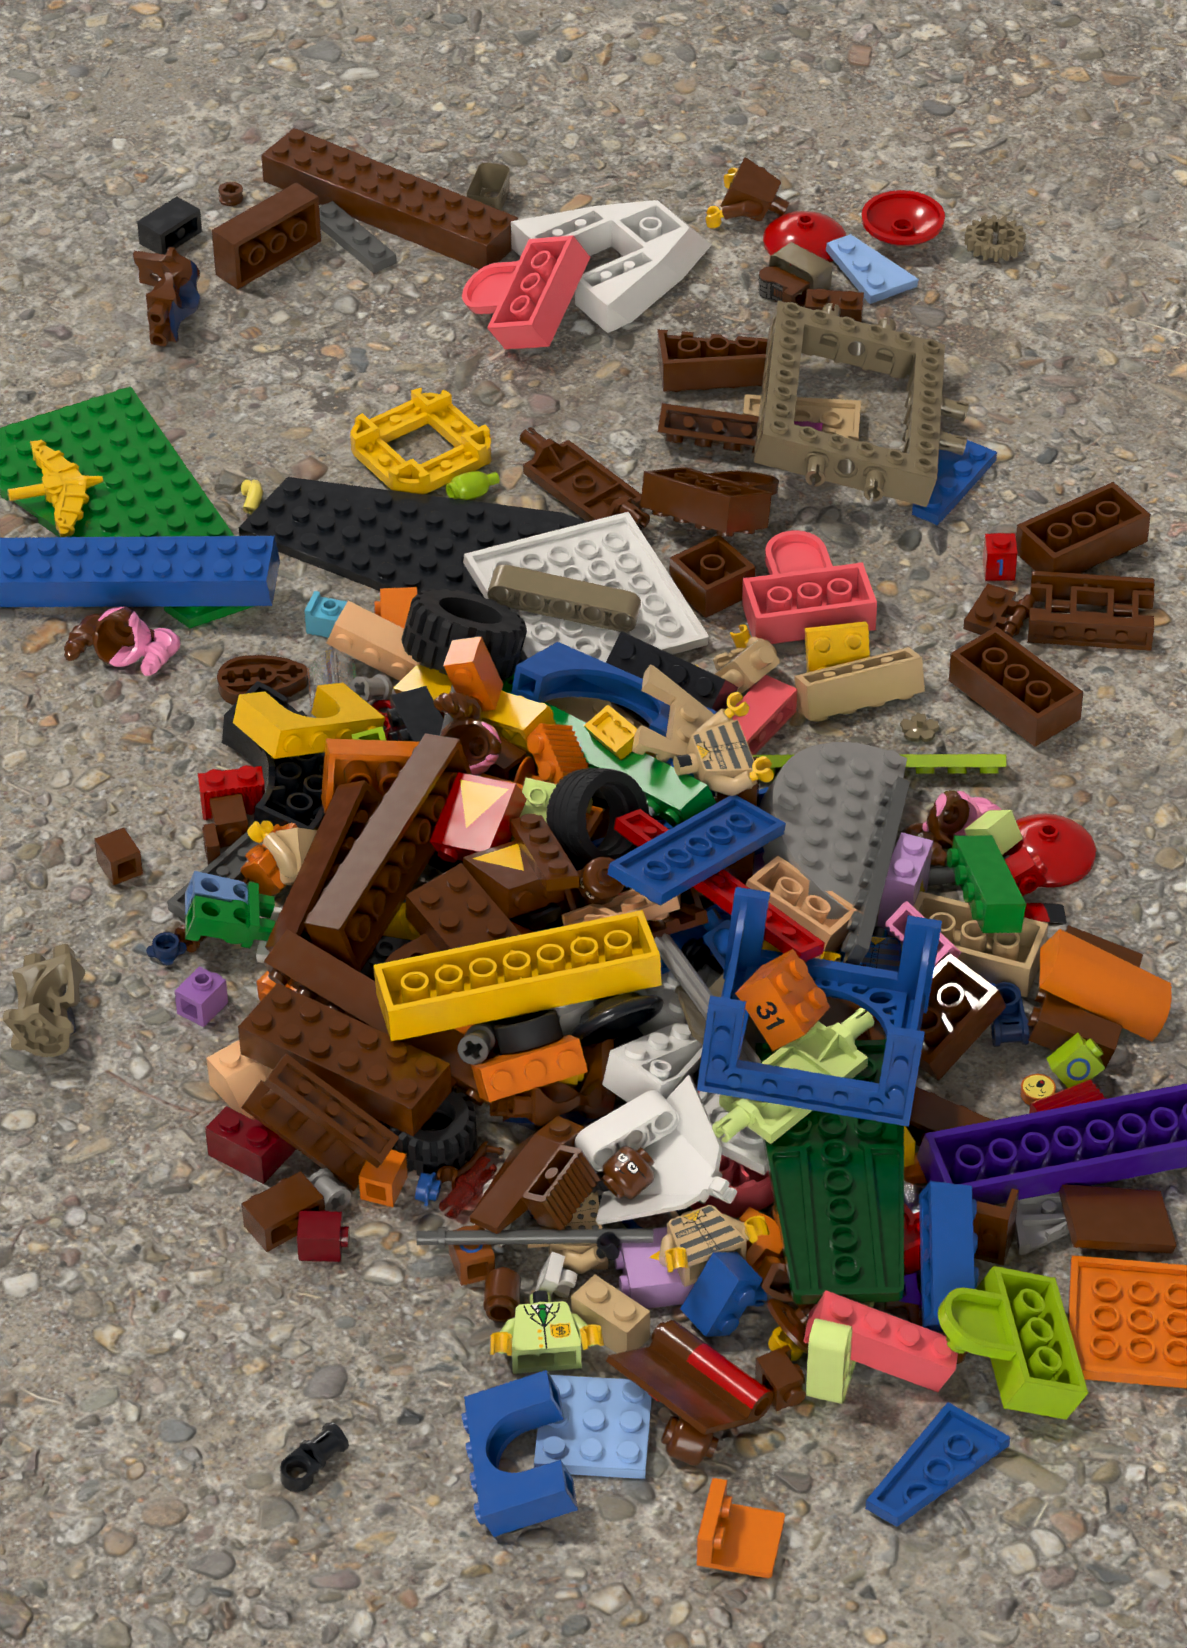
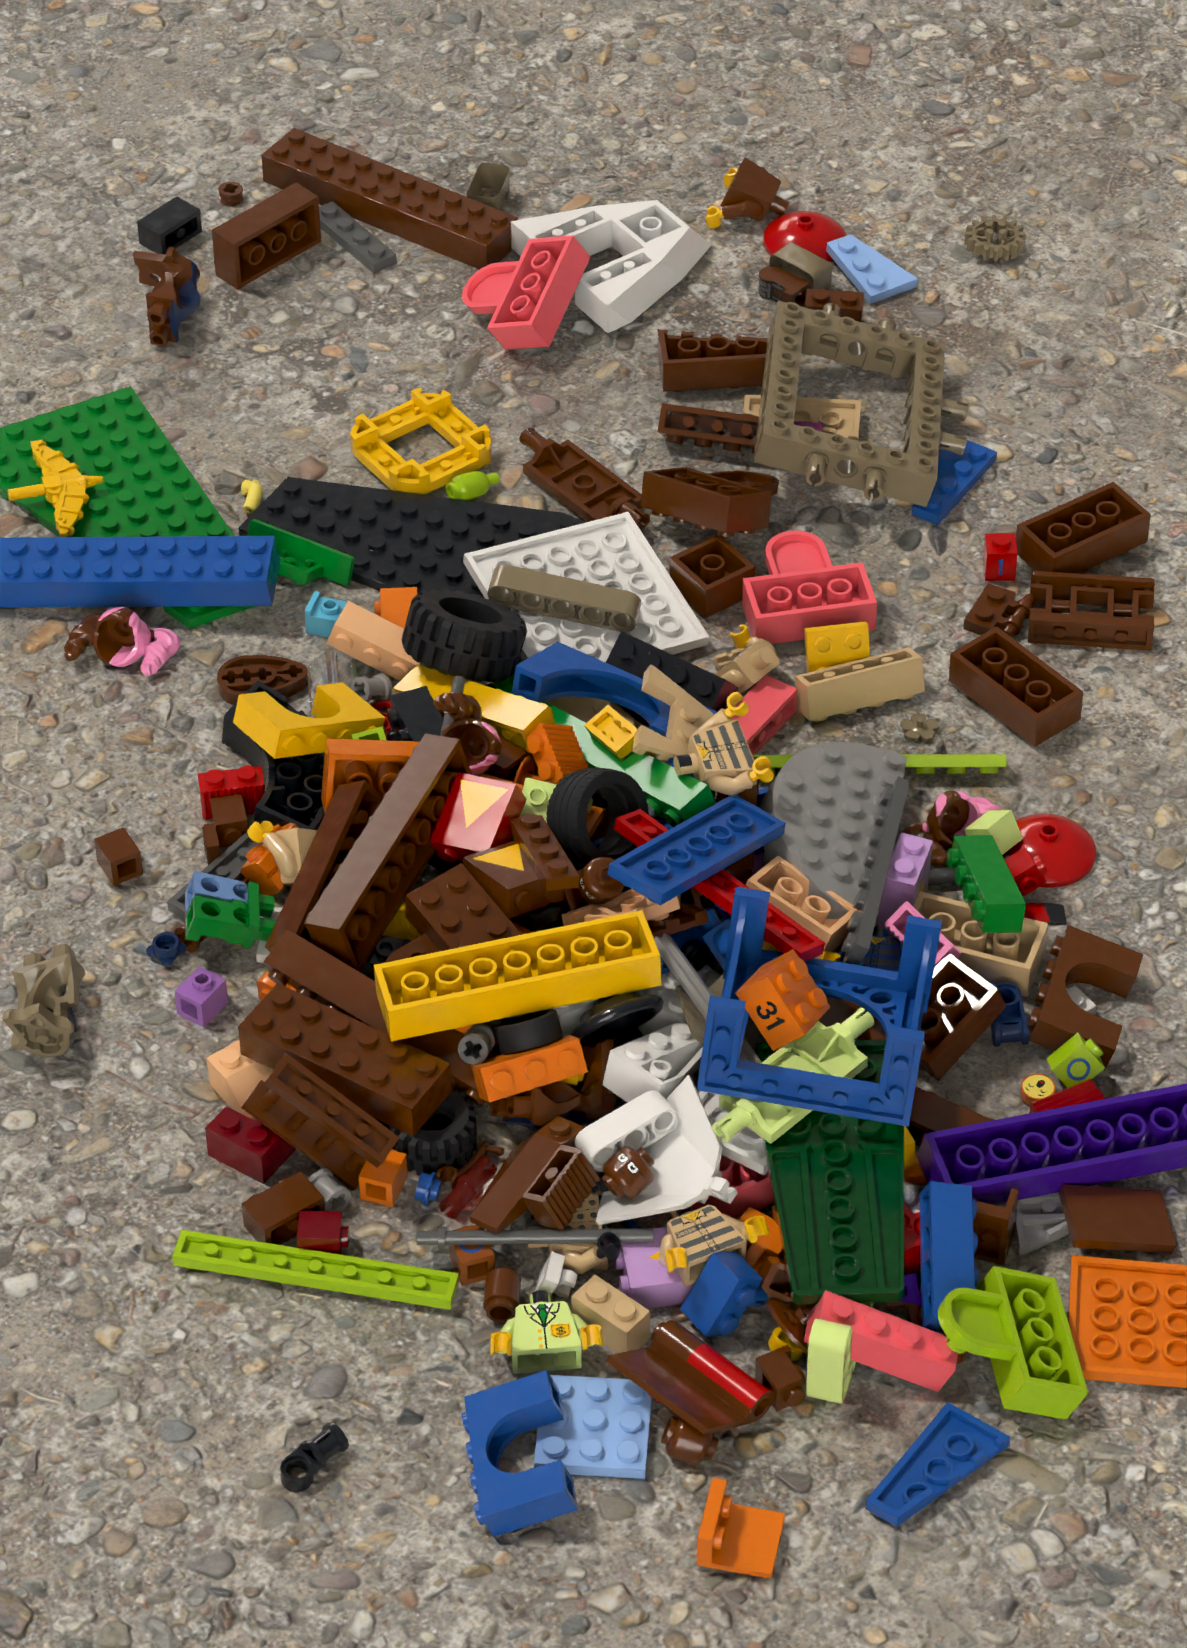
orange brick [443,637,503,711] -> none
red dish [861,190,945,246] -> none
orange brick [1039,929,1172,1042] -> none
none -> lime plate [172,1230,459,1310]
none -> green bracket [247,519,355,586]

